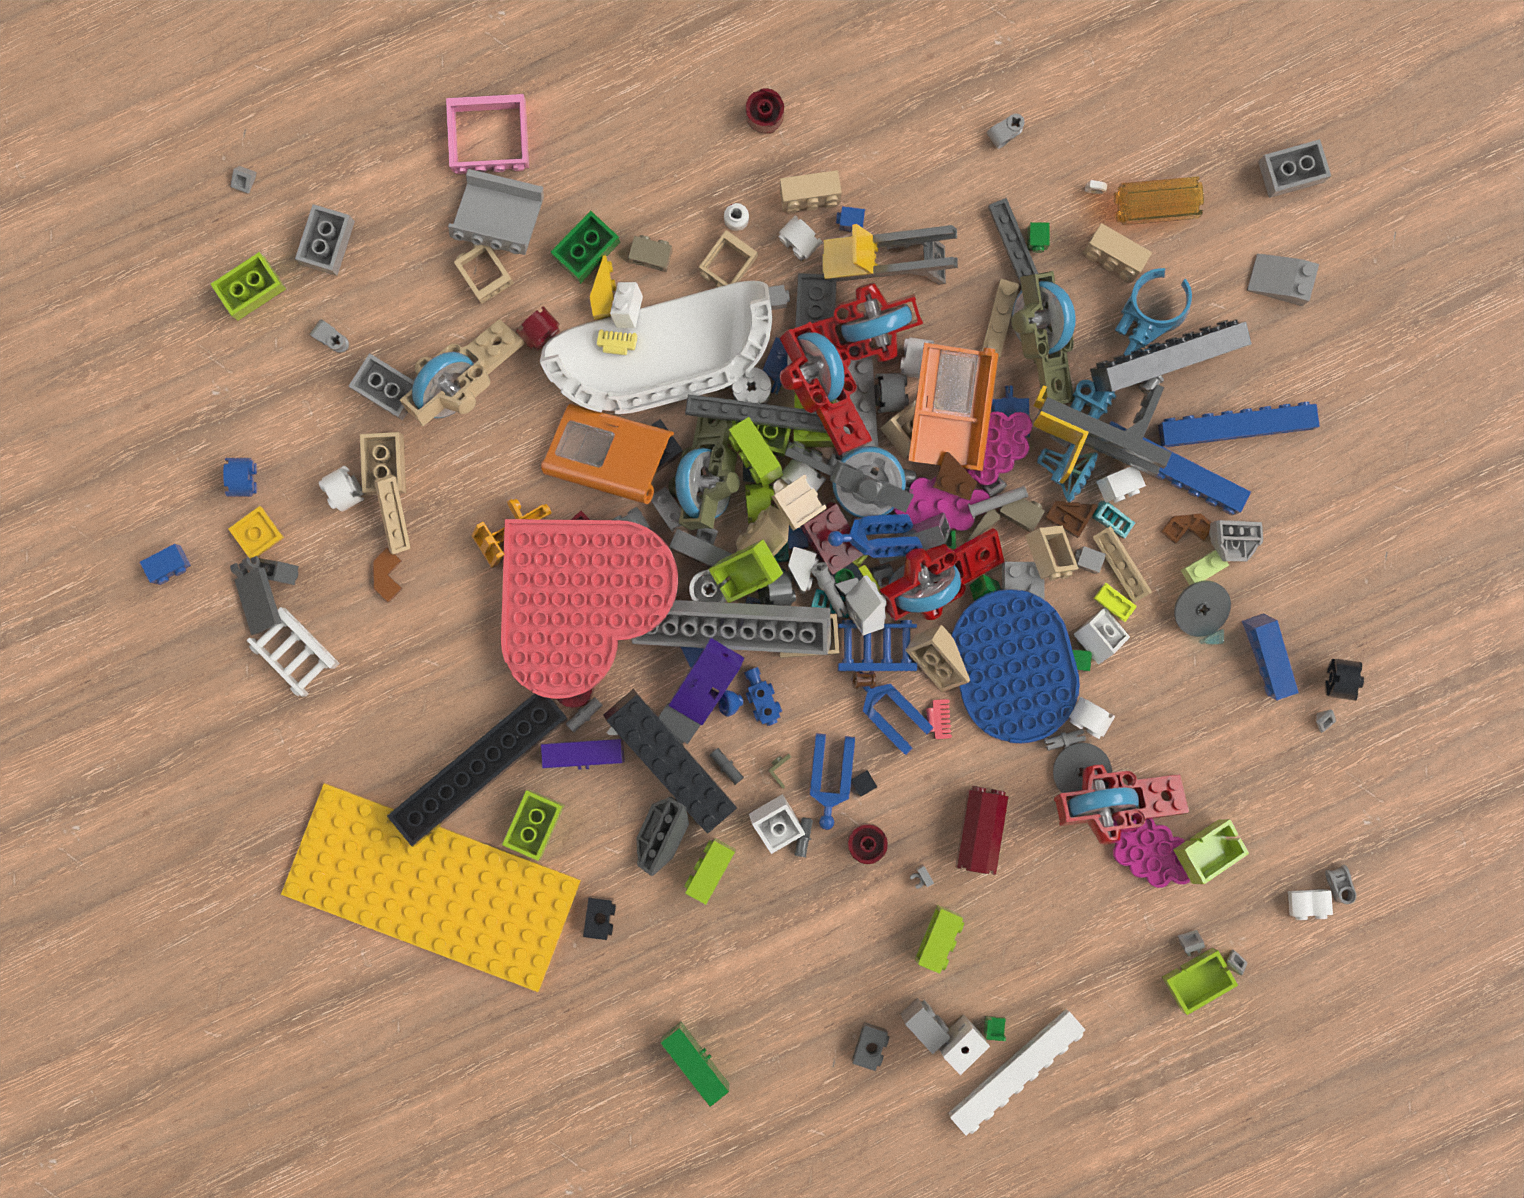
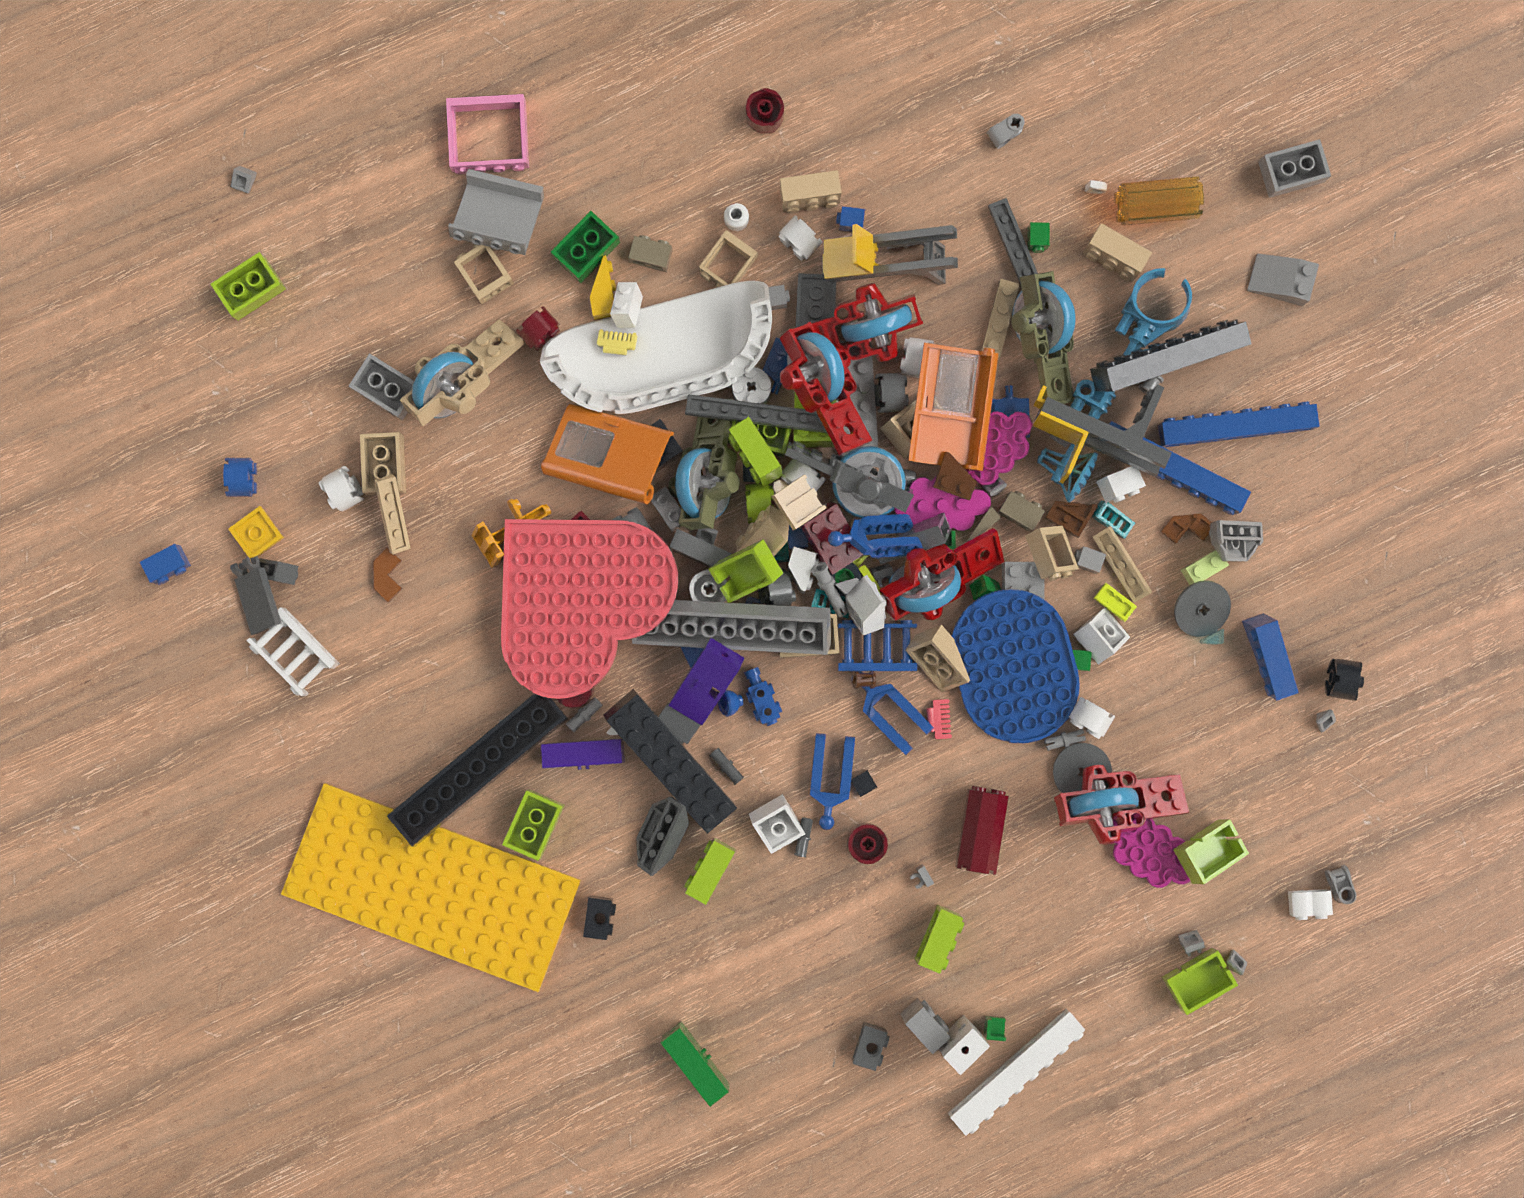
light grey brick [295,204,355,276] -> none
light grey piece [310,319,349,353] -> none
olive bracket [768,753,791,789] -> none
light grey pin [968,486,1028,519] -> none

